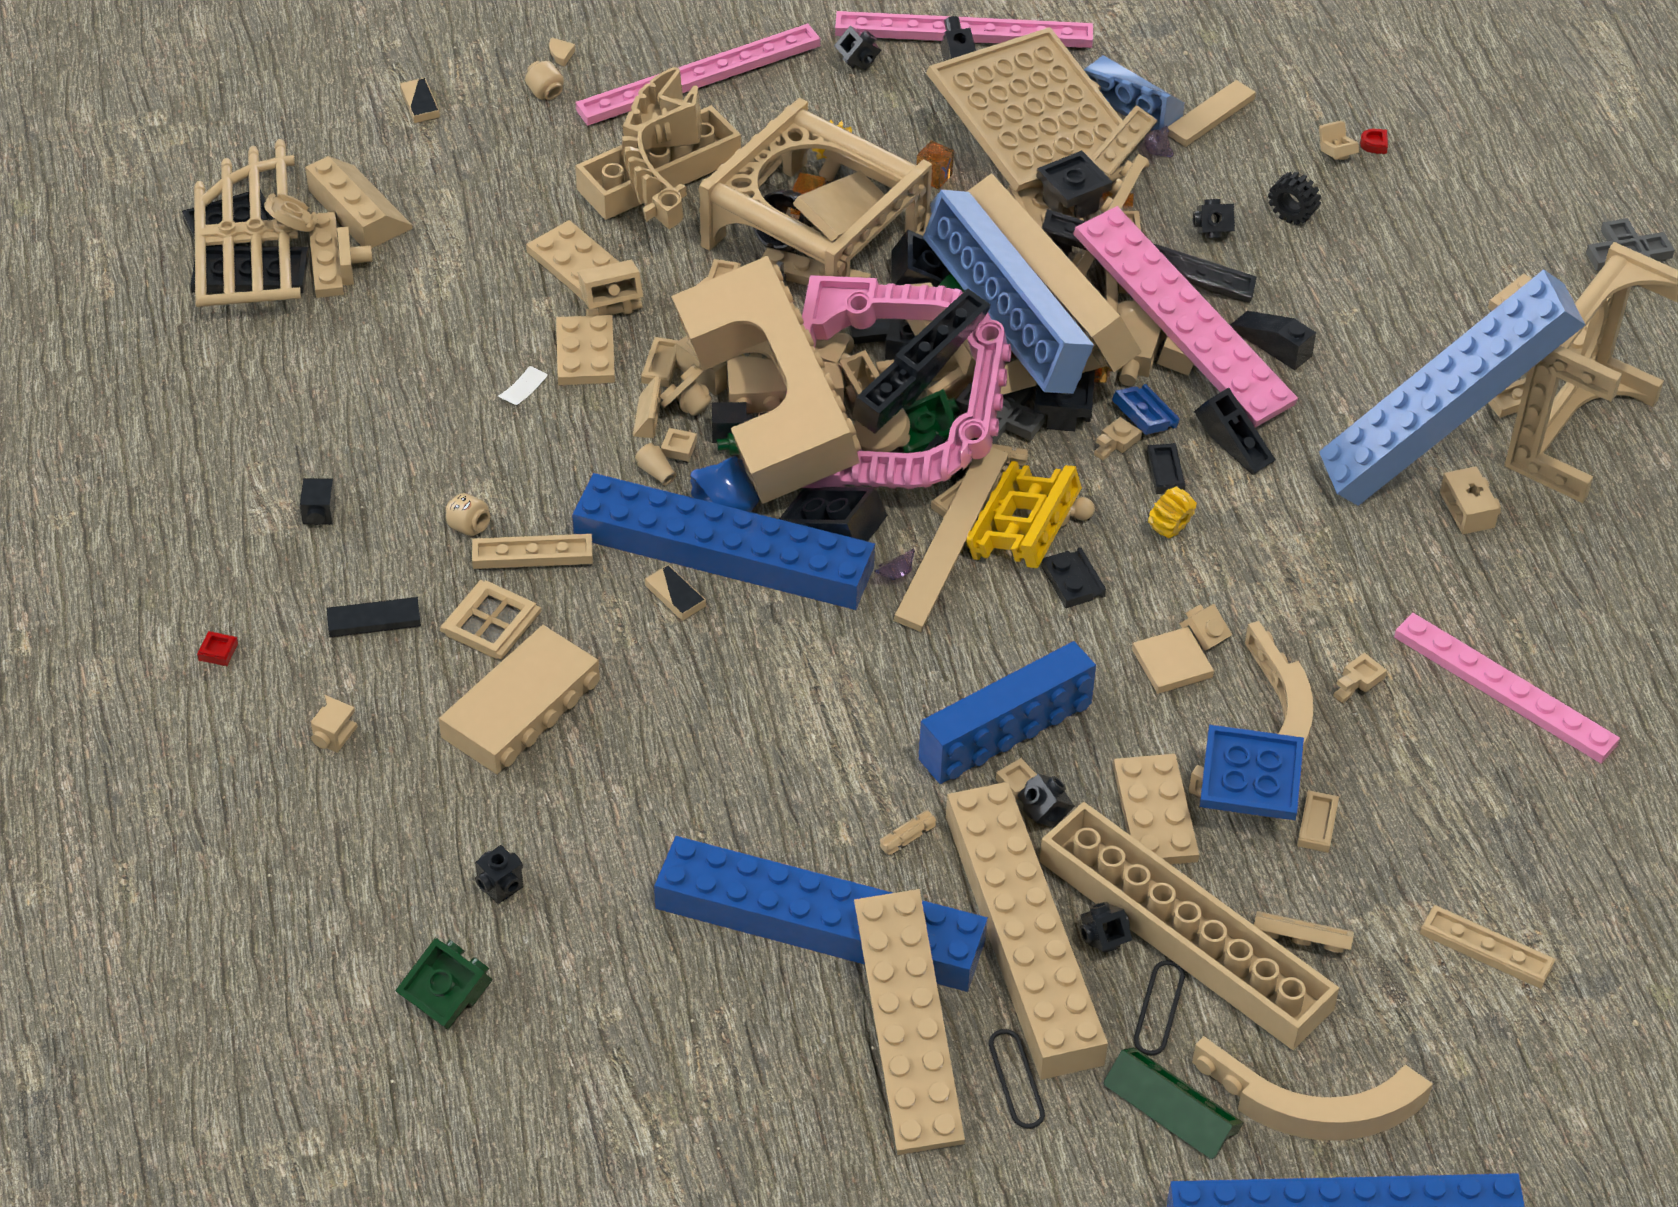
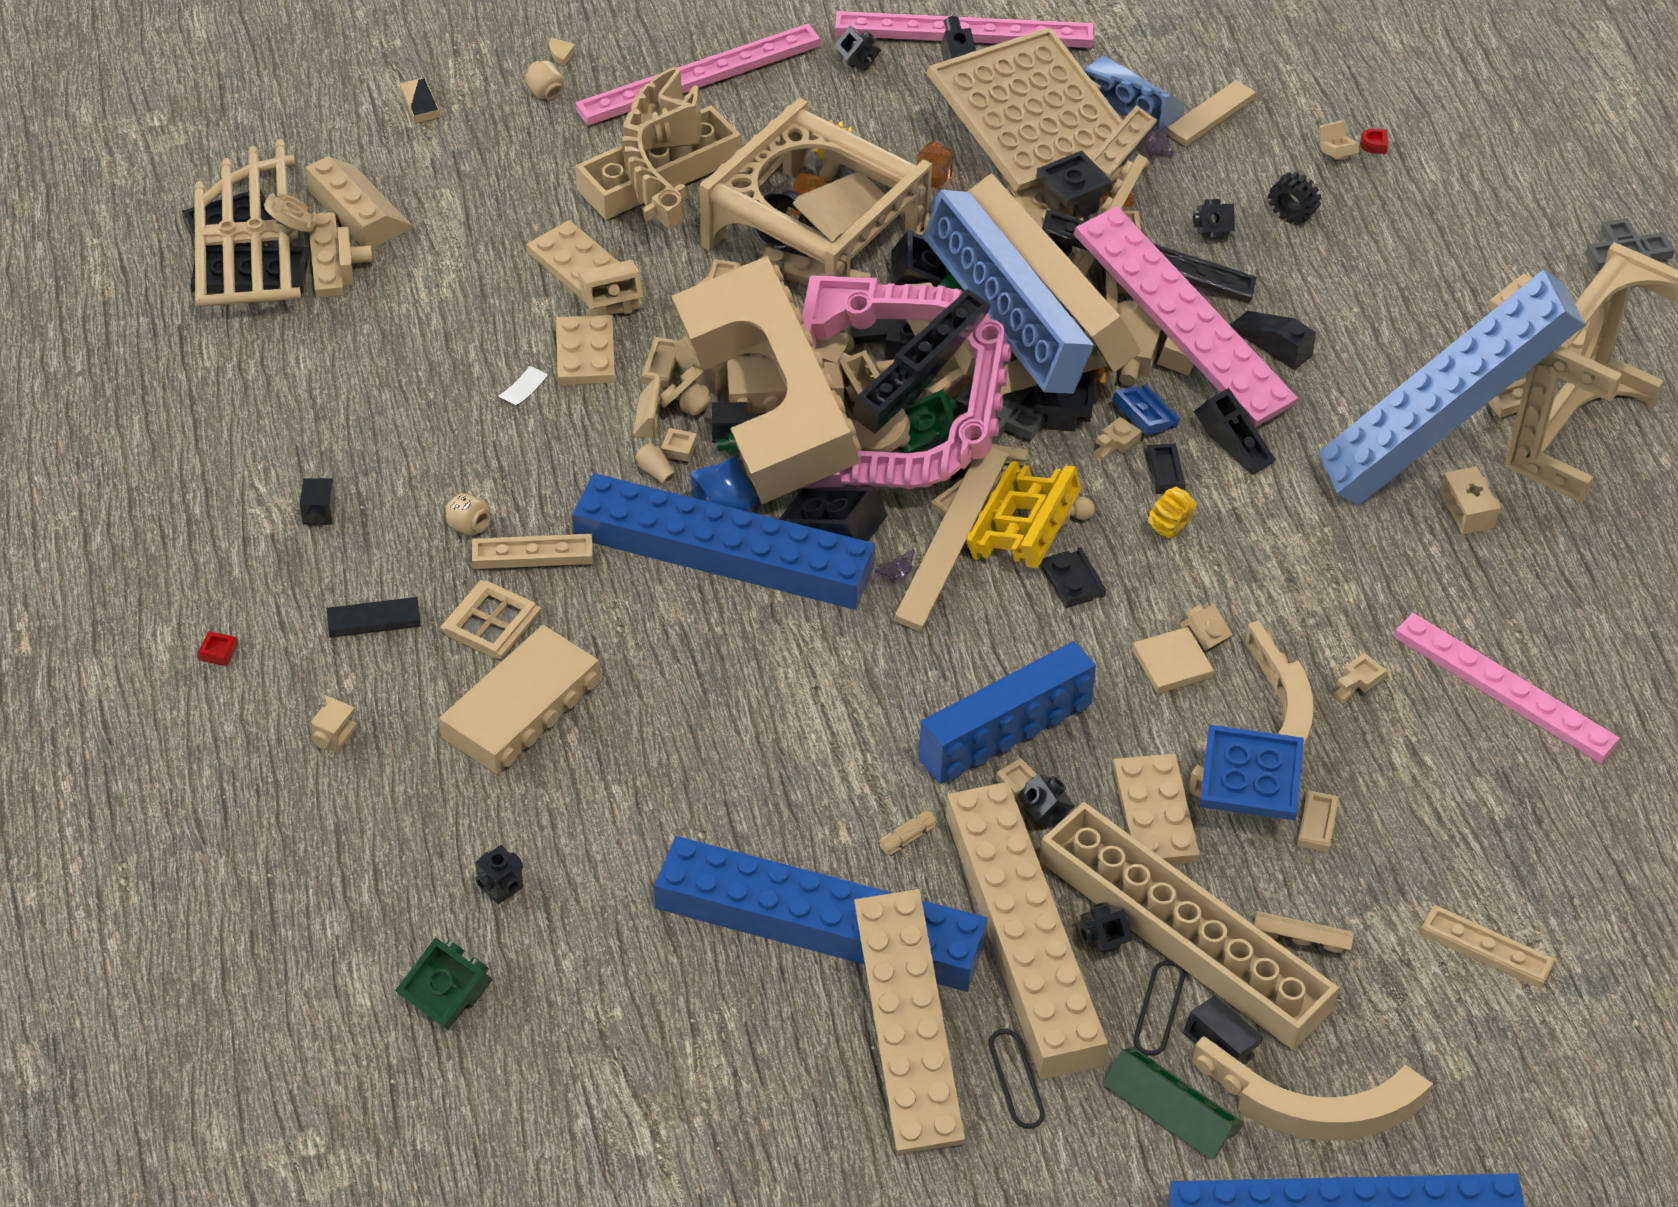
tile [645,564,706,621] -> none
none -> black hinge [1183,995,1264,1065]

